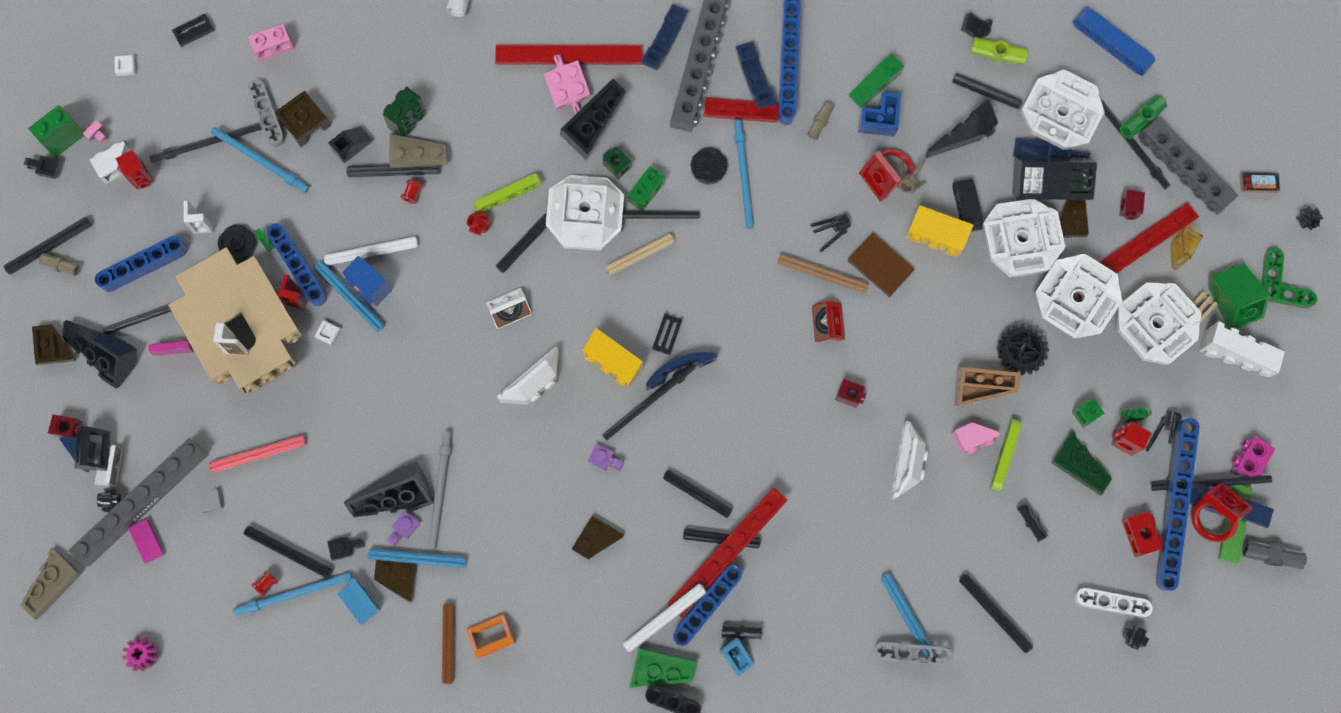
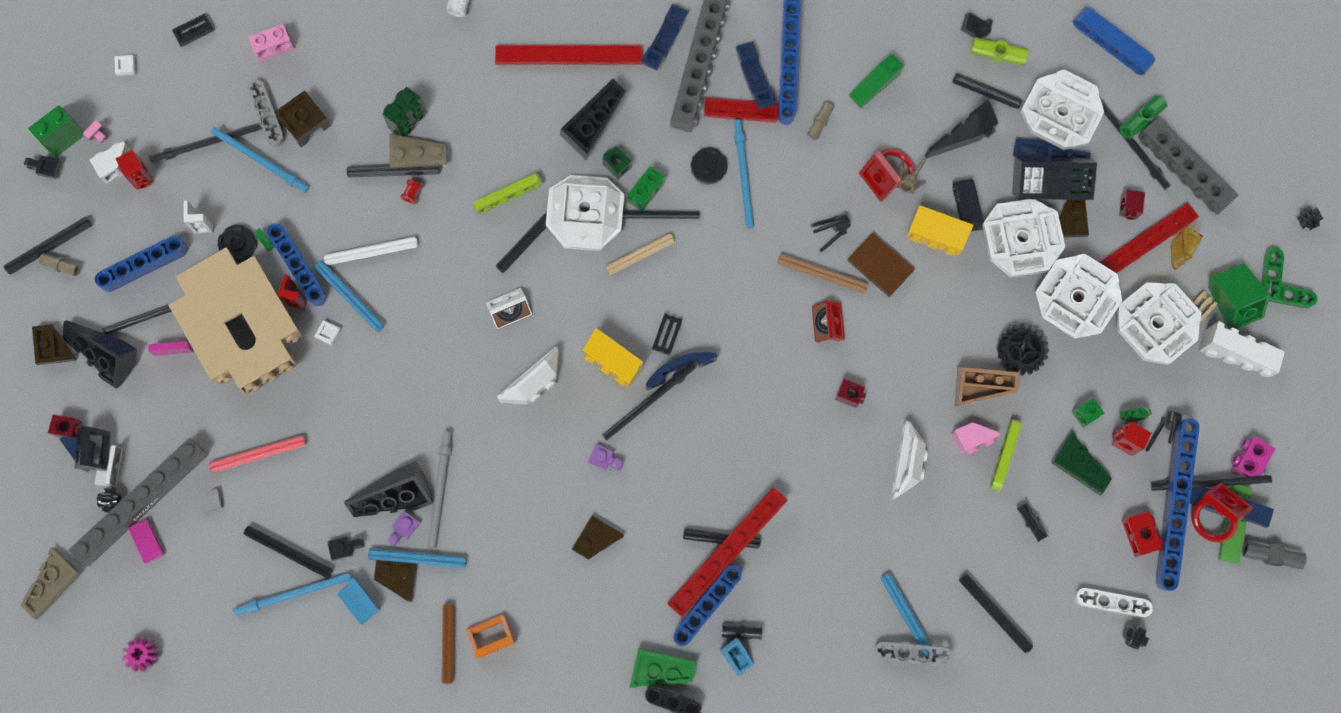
white panel [213,323,248,355] -> none
red bush [251,570,278,597] -> none
black slope [328,126,373,163] -> none
blue brick [342,256,392,307] -> none
red gear [466,211,490,236] -> none
bright pink plate [544,54,591,115] -> none
white axle [623,584,706,653] -> none
black axle [663,470,733,518] -> none
blue brick [858,92,901,137] -> none
tile [1240,173,1280,193] -> none

